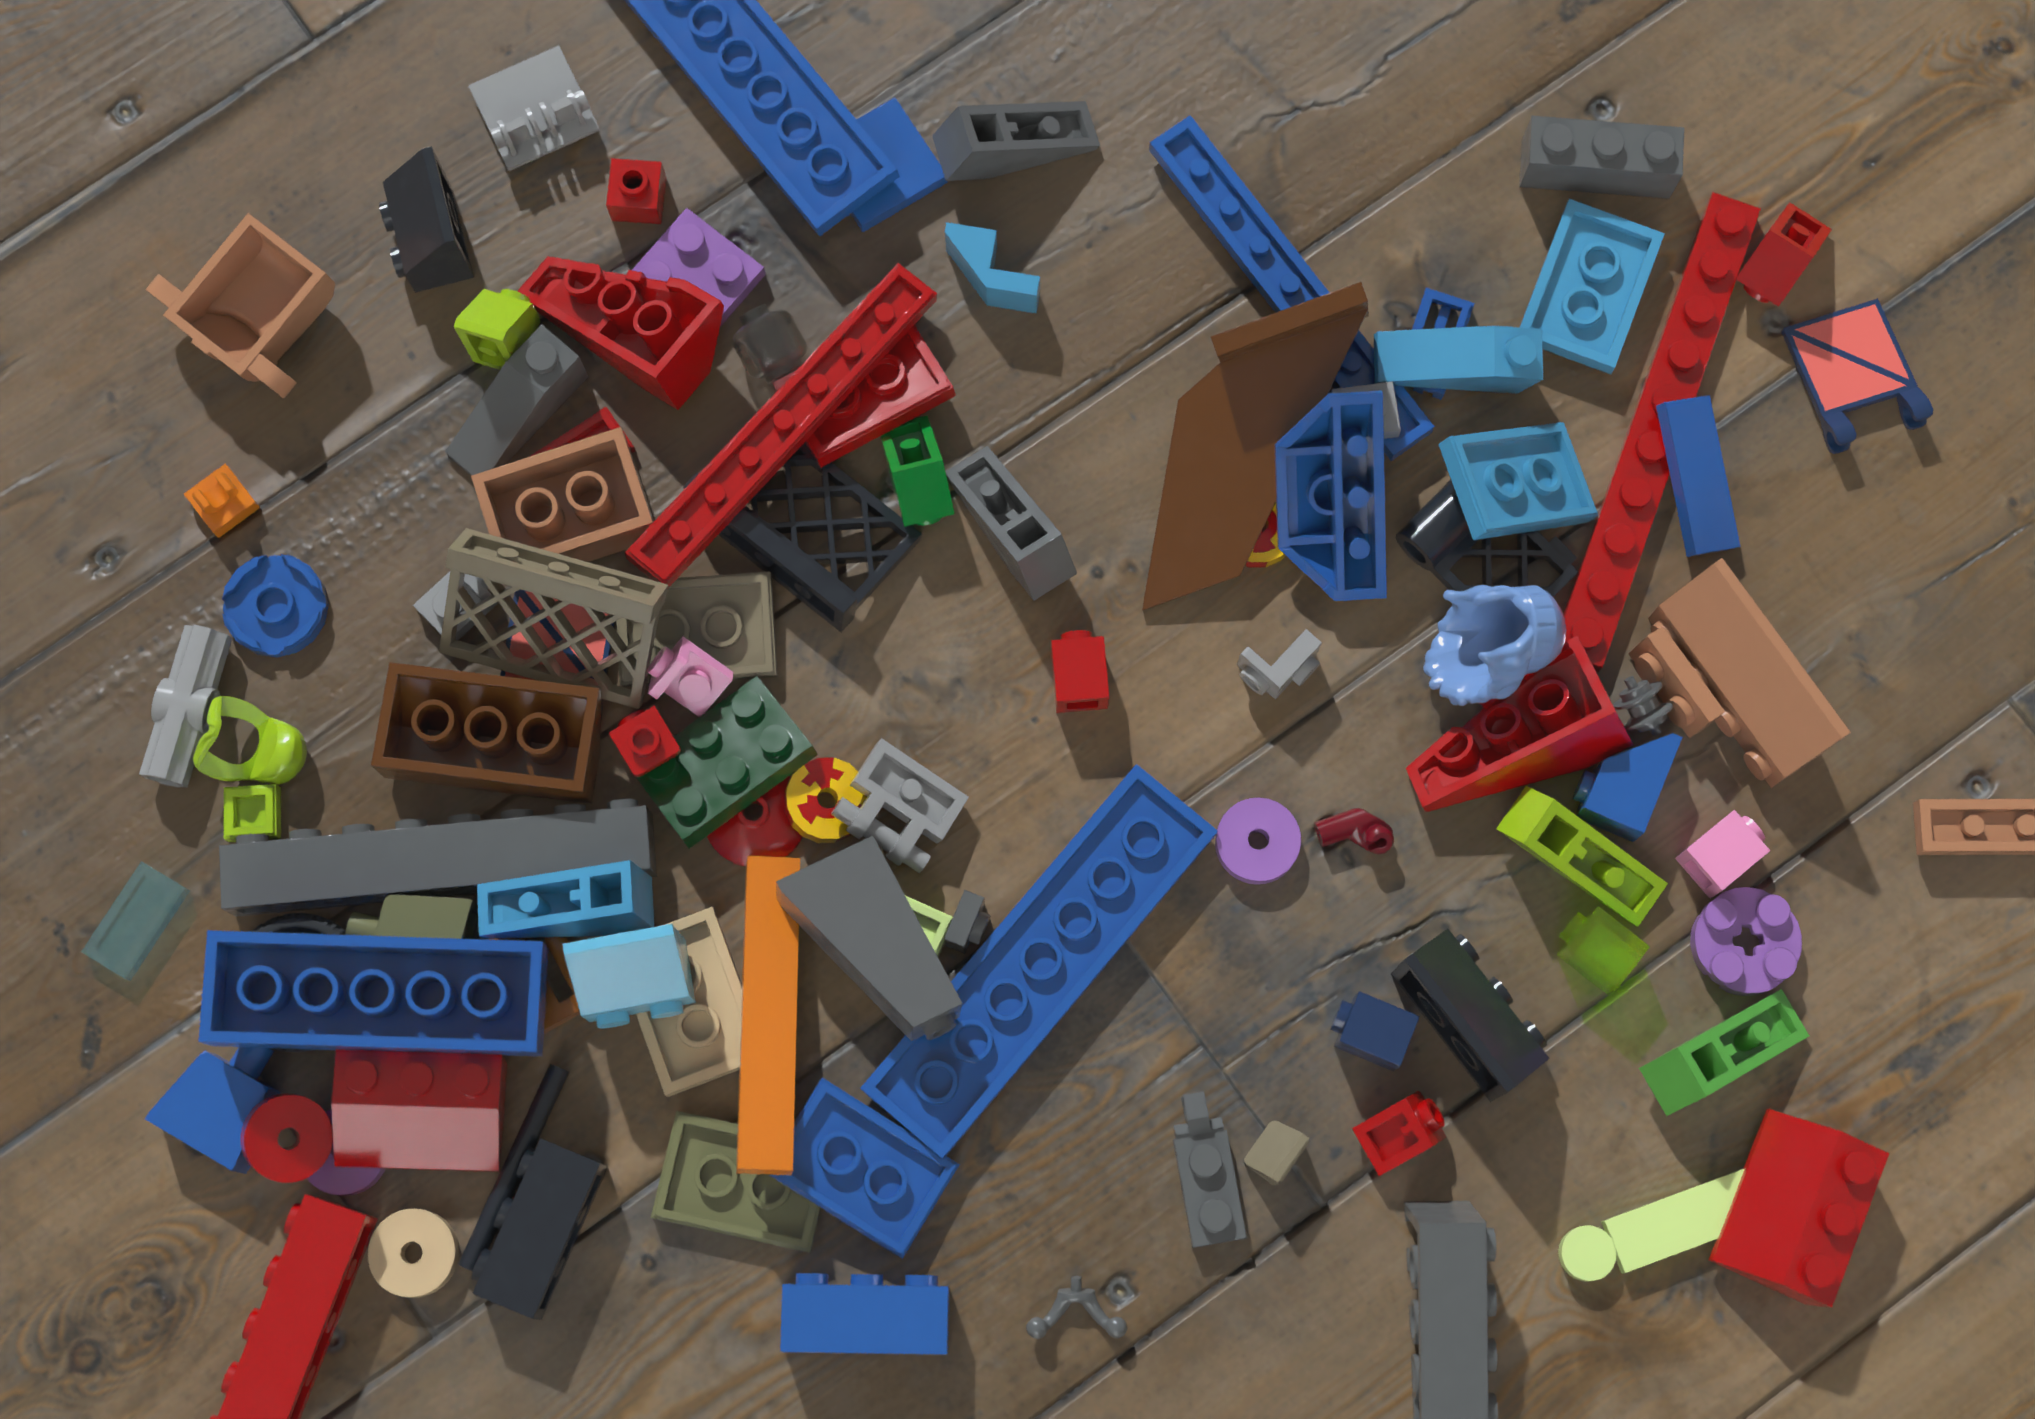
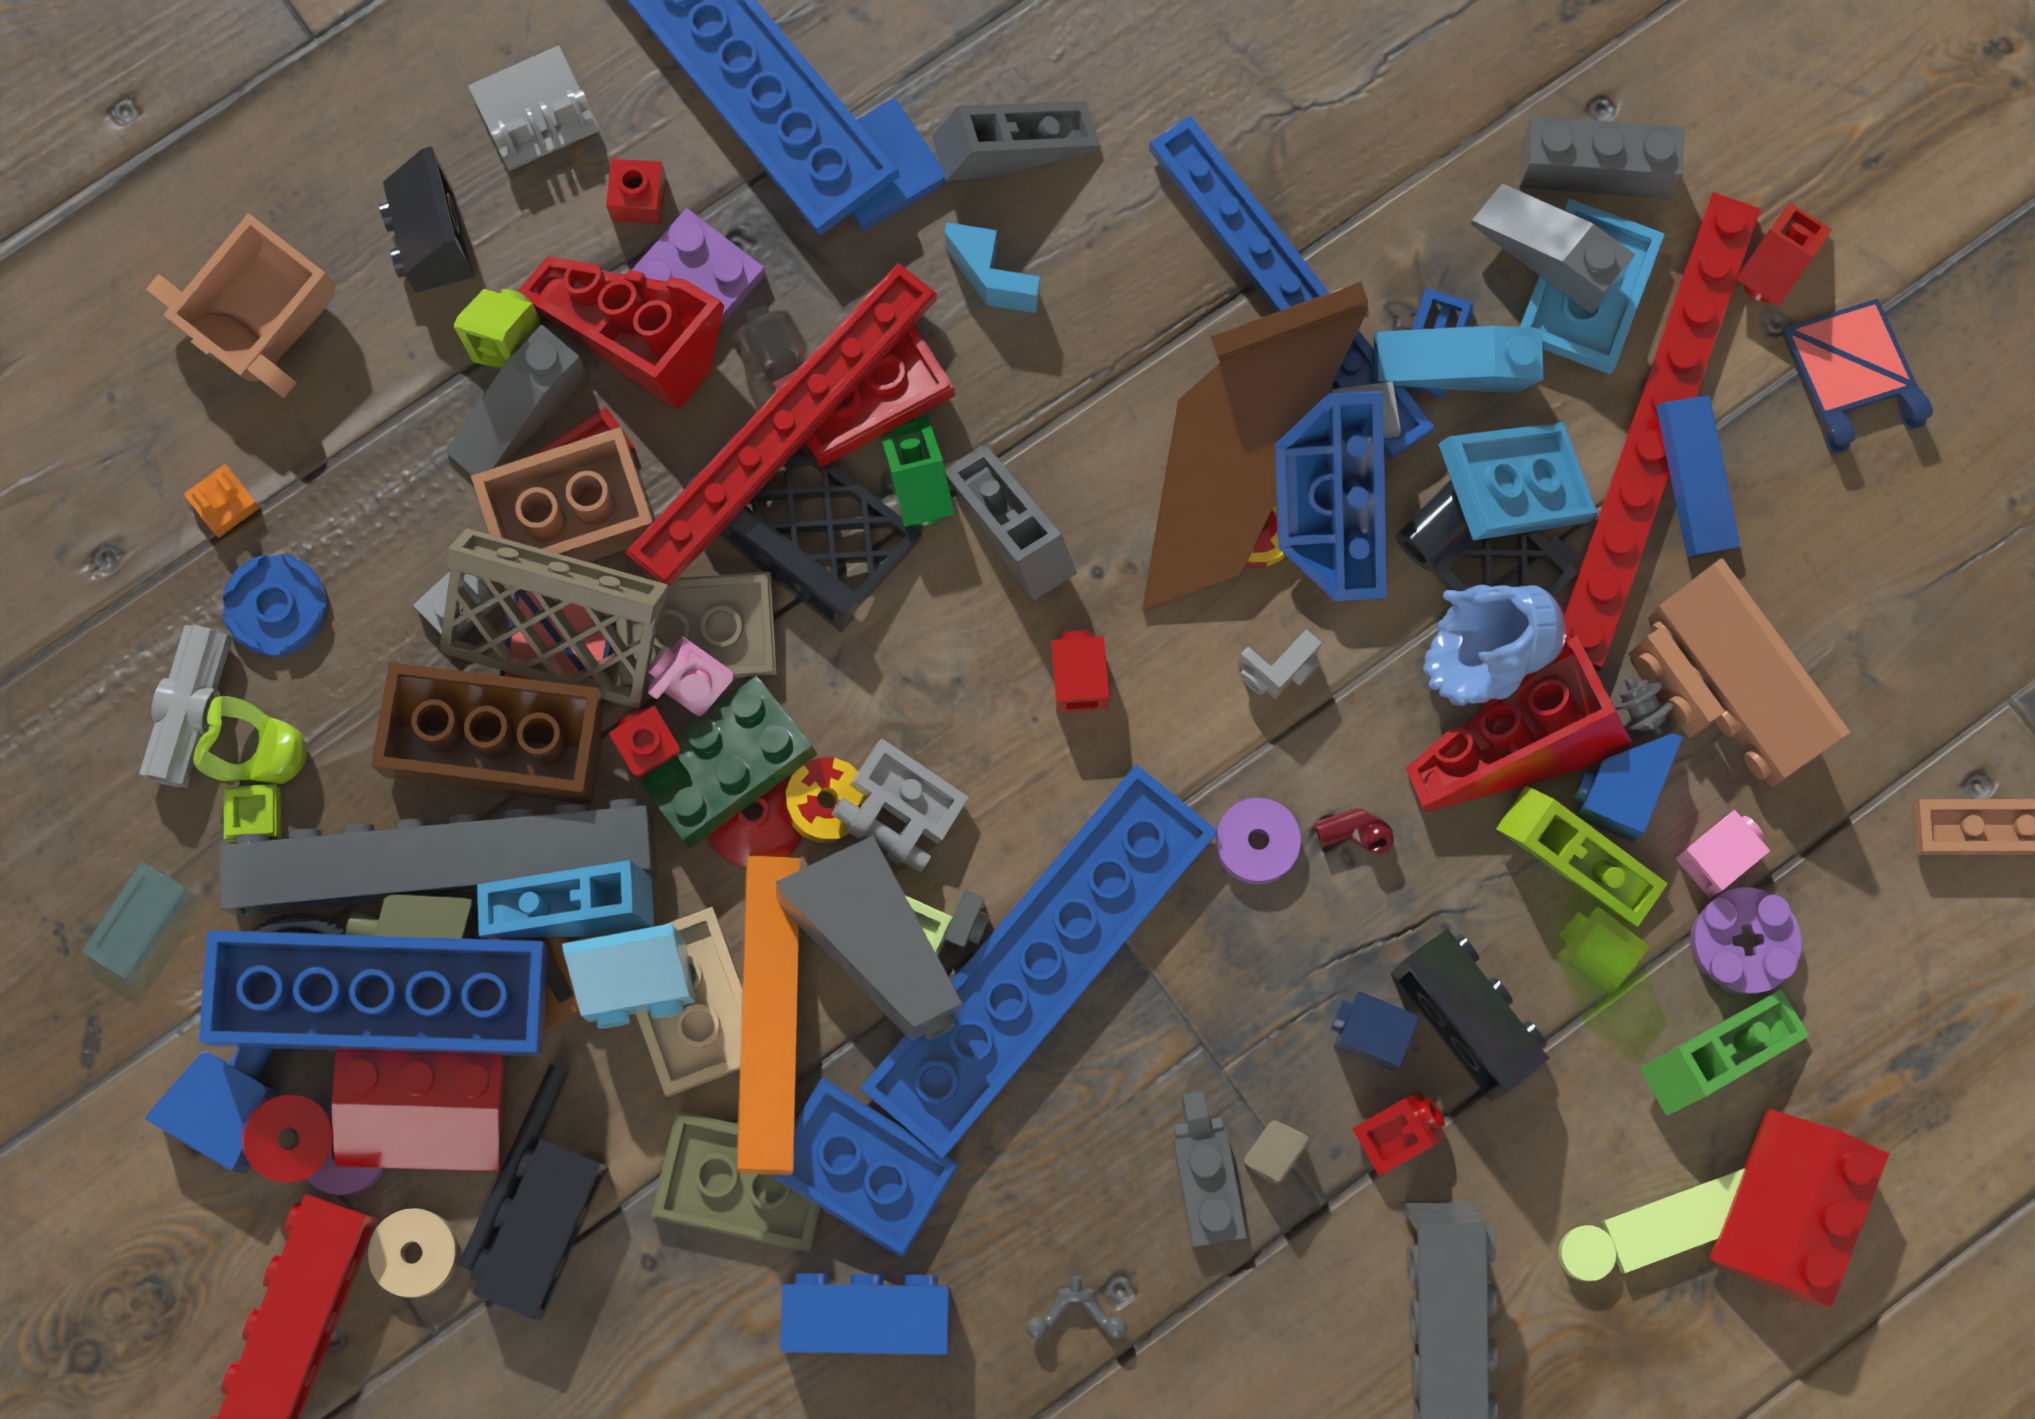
none -> dark grey slope [1470,183,1635,314]

